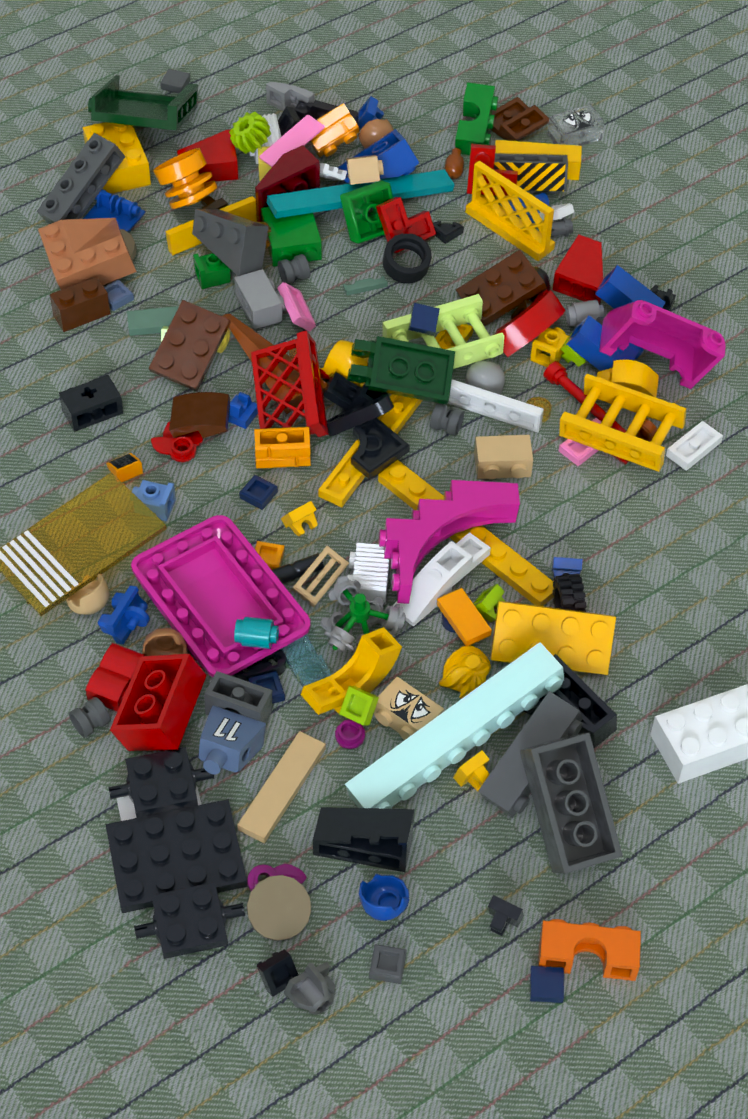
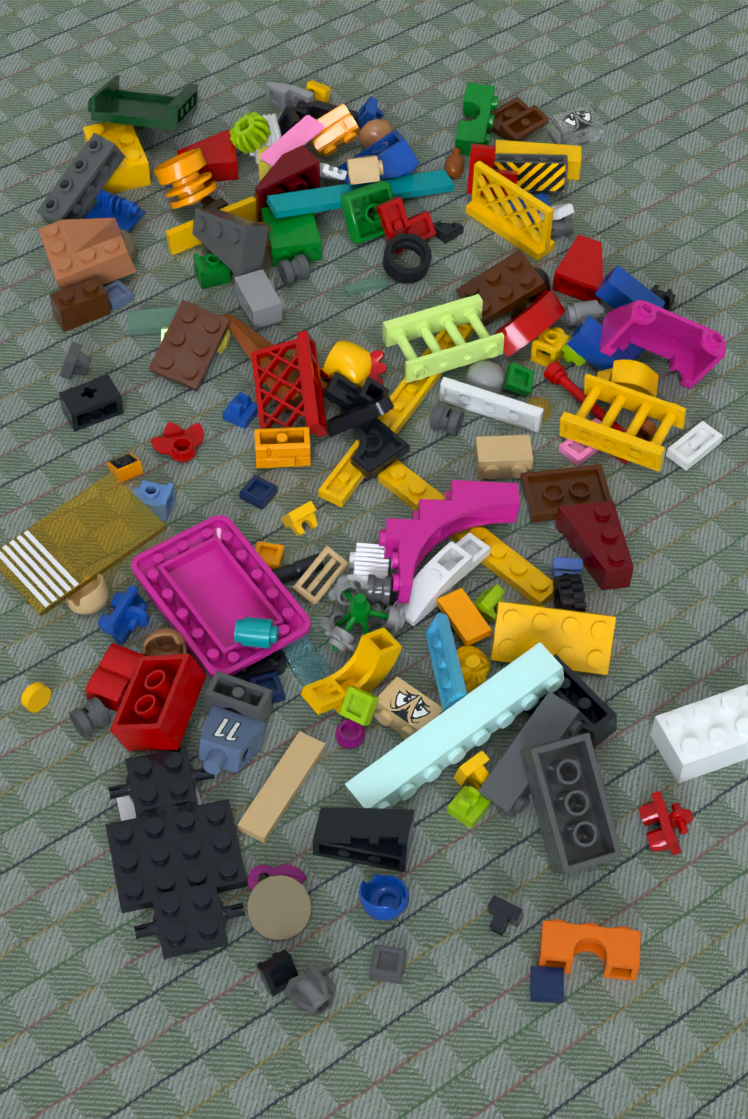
dark grey tile [160,69,191,93] -> none
reddish brown slope [169,392,231,438] -> none
bright pink tile [277,282,316,332] -> none
dark green tile [347,336,455,405] -> none
dark blue tile [408,303,440,336] -> none
none -> yellow tile [21,682,51,713]
none -> dark grey tile [60,341,92,380]
none -> yellow tile [306,80,331,103]
none -> dark grey wheel [366,574,392,605]
none -> medium azure tile [425,613,467,711]
none -> lime tile [447,785,490,829]
none -> green plate [503,362,535,398]
none -> reddish brown plate [520,464,612,523]
none -> dark red wedge [555,500,634,591]
none -> red hips [638,791,694,855]

